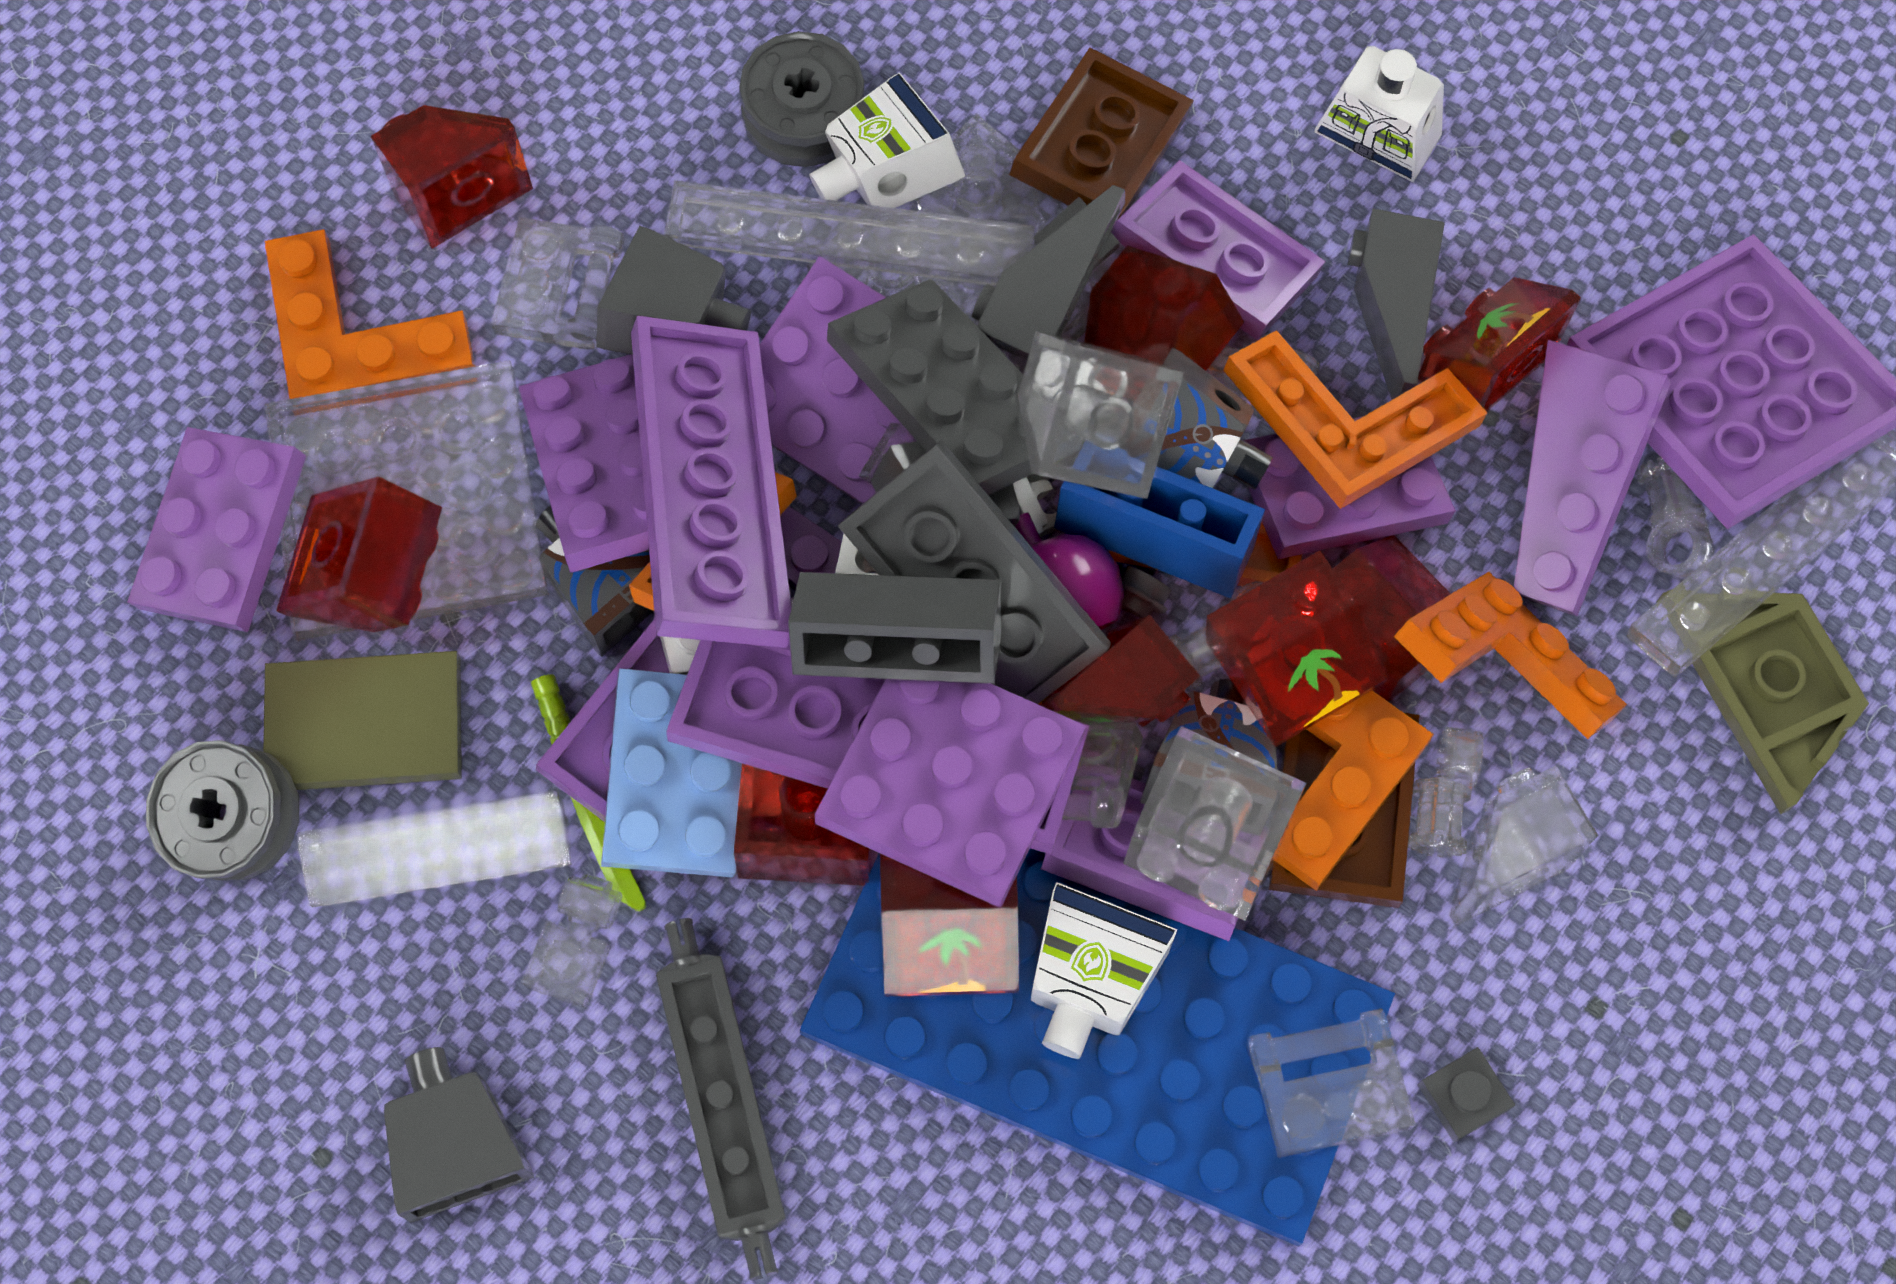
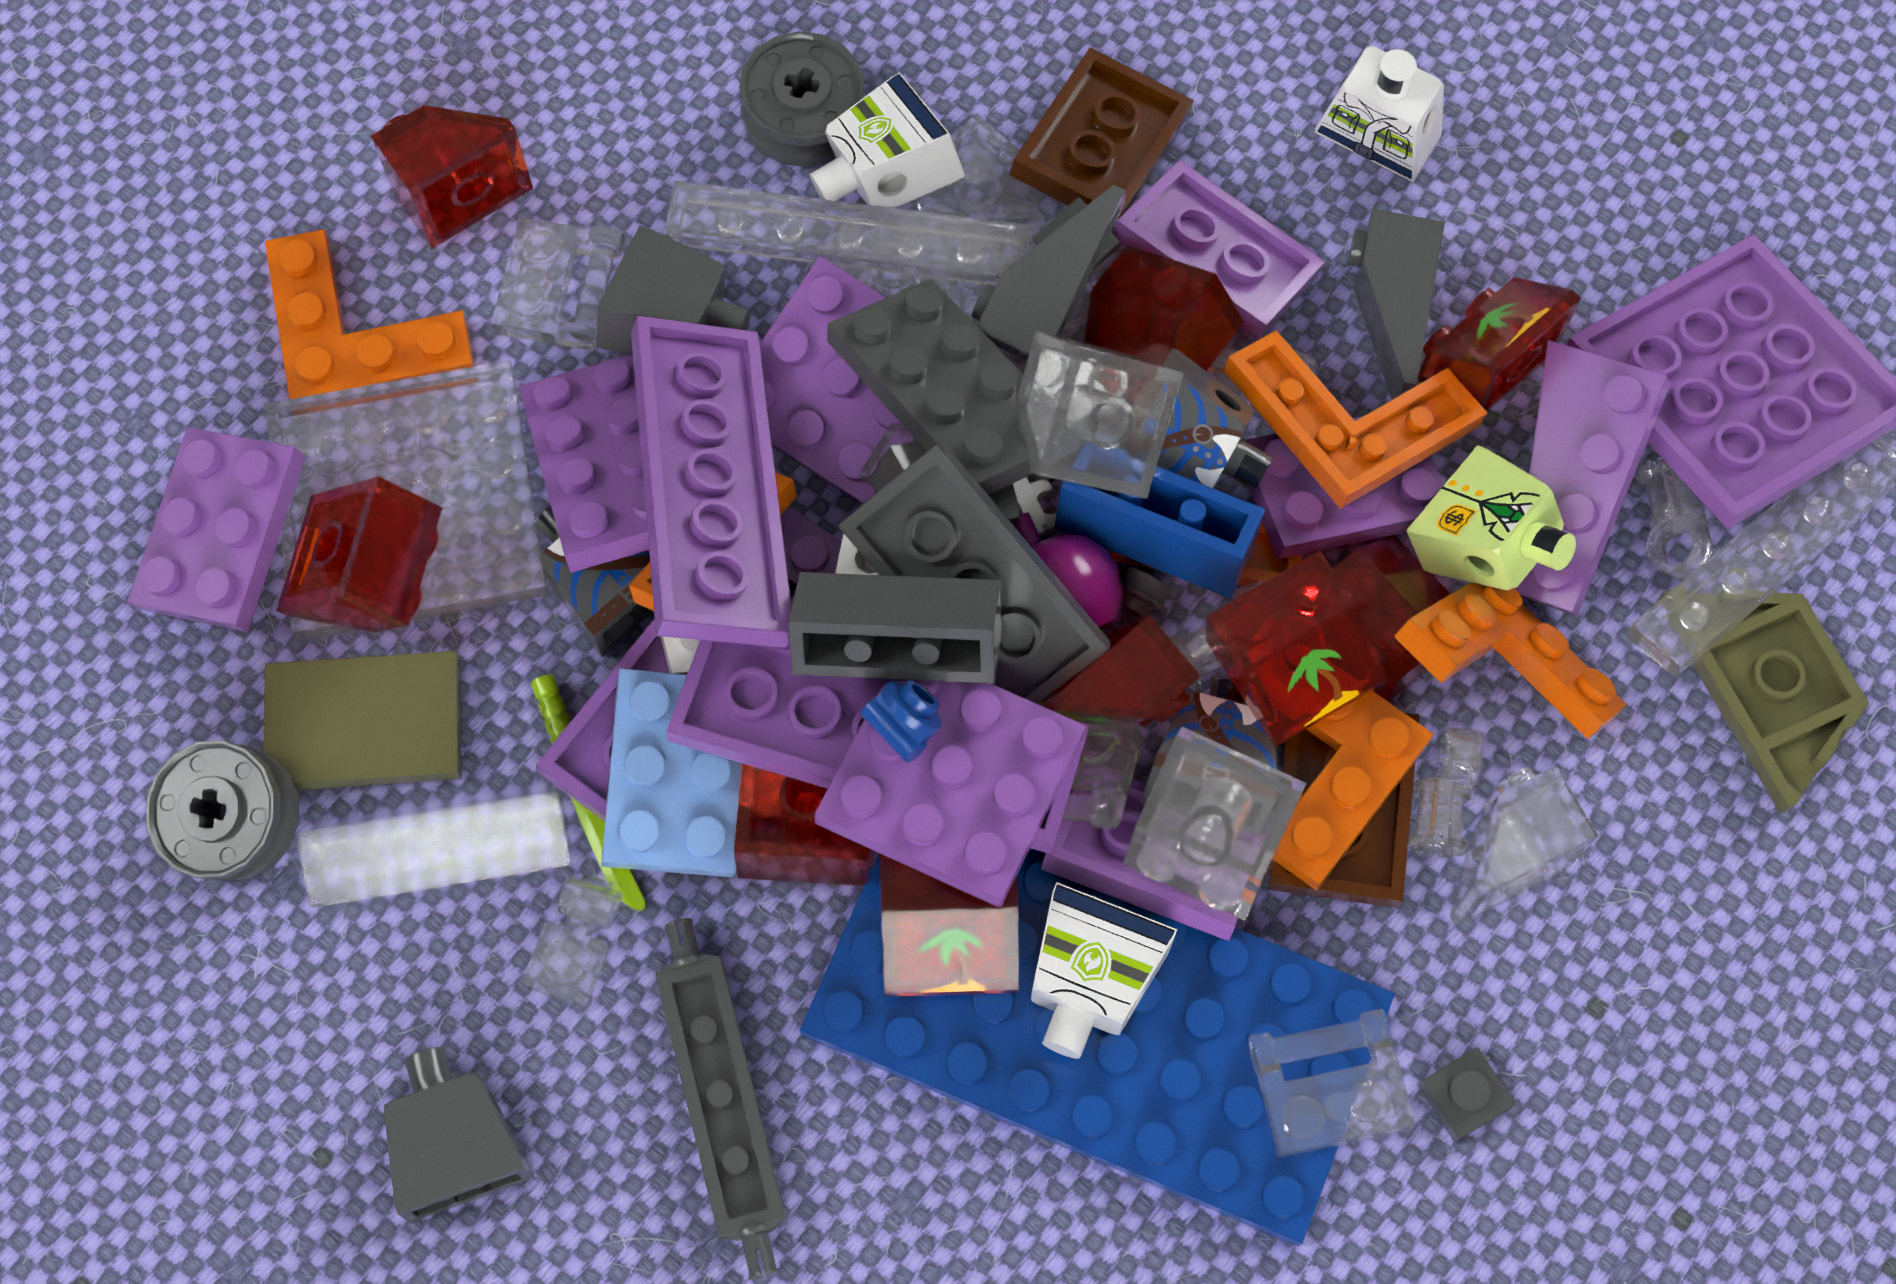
none -> blue plate [861,680,942,763]
none -> yellowish green torso [1406,445,1576,591]

